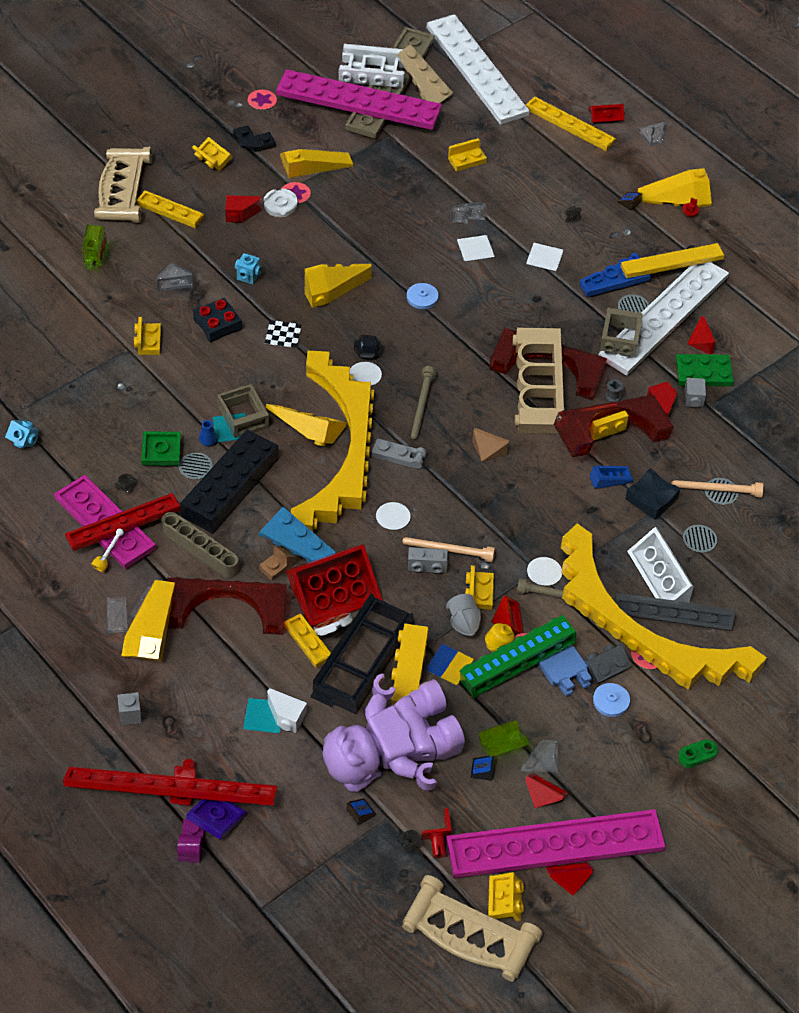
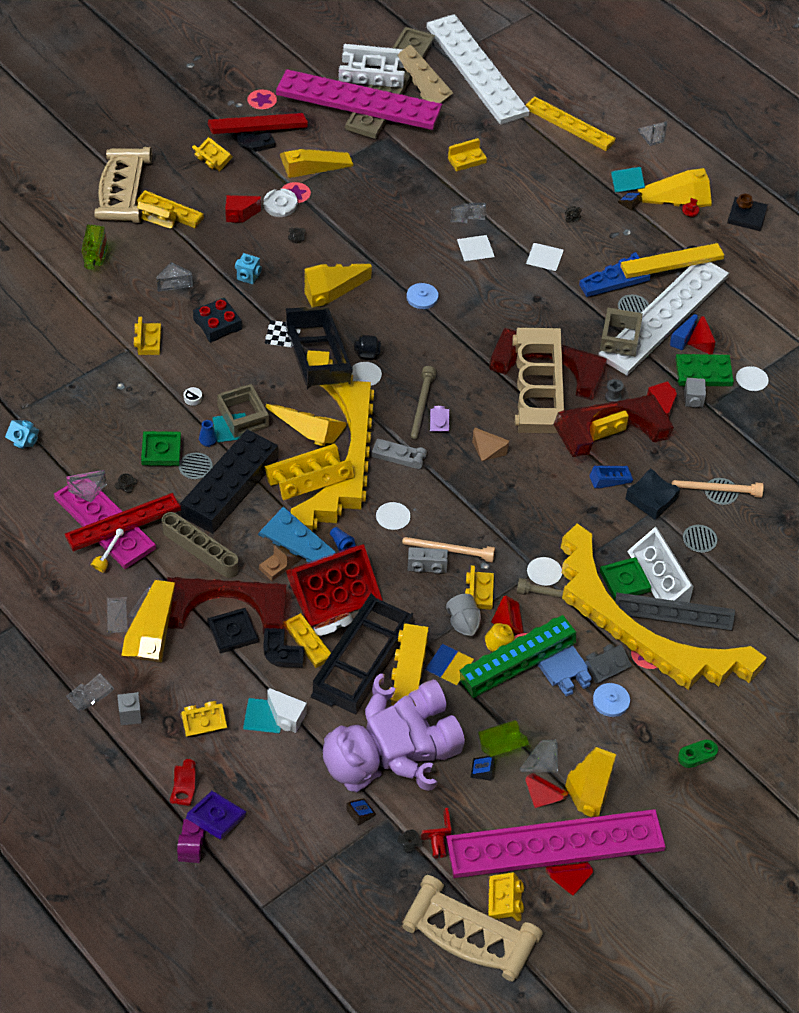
red plate [63,767,277,806] -> none
red panel [588,104,625,123] -> none
none -> clear slope [66,470,107,503]
none -> clear slope [66,673,114,711]
none -> yellow bracket [137,201,177,229]
none -> yellow bracket [180,701,227,737]
none -> white tile [184,387,202,406]
none -> black tile [207,608,258,654]
none -> red tile [208,113,308,134]
none -> black plate [263,628,304,668]
none -> yellow fence [265,444,354,500]
none -> black piece [285,307,353,390]
none -> clear smoke plate [288,227,306,244]
none -> blue cone [330,527,356,551]
none -> lavender bracket [430,406,449,432]
none -> yellow wedge [565,747,616,817]
none -> green plate [600,557,652,601]
none -> teal sticker [611,167,645,192]
none -> blue slope [670,314,698,350]
none -> black tile [727,197,768,231]
none -> reddish brown plate [736,193,753,209]
none -> white sticker [736,366,768,391]

